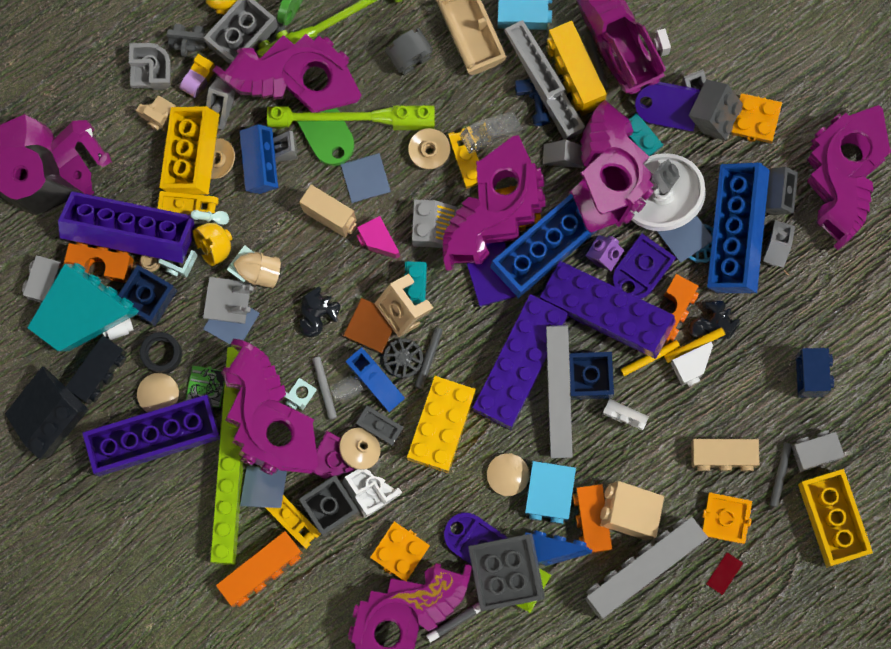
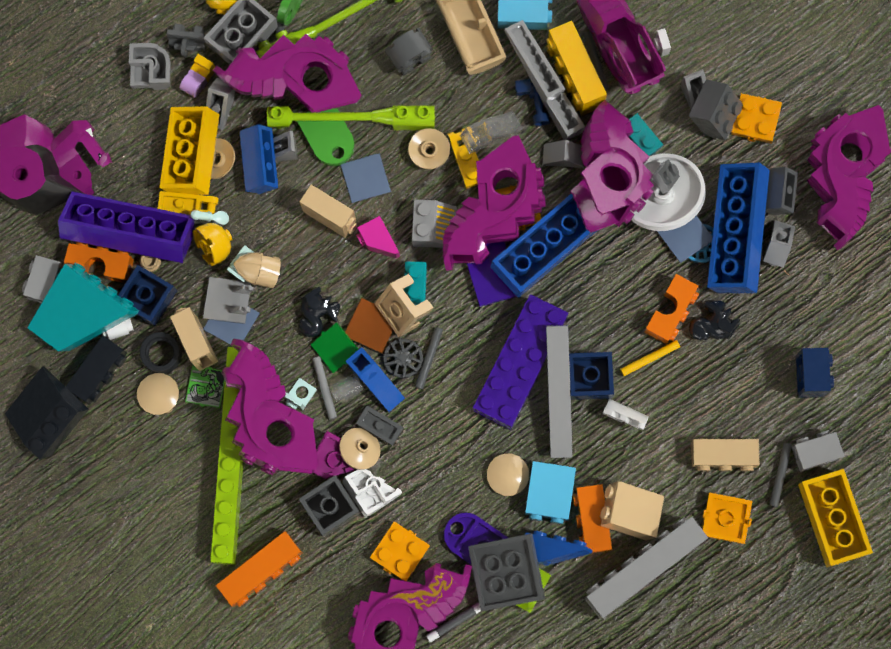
dark purple brick [83,395,221,477] -> none
tan brick [136,95,176,132] -> none
light aqua bracket [158,250,198,278] -> none
sand blue piece [240,466,287,508] -> none
yellow plate [265,495,321,549] -> none
yellow brick [407,376,476,474] -> none
dark purple brick [540,261,676,359] -> none
medium lavender brick [586,235,624,271] -> none
dark purple tile [613,234,676,300] -> none
dark purple tile [635,82,701,131] -> none
yellow bar [664,327,726,363] -> none
white slope [671,342,713,387] -> none
dark red sticker [706,552,743,595] -> none
none -> tan brick [170,307,218,371]
none -> green piece [311,322,359,373]

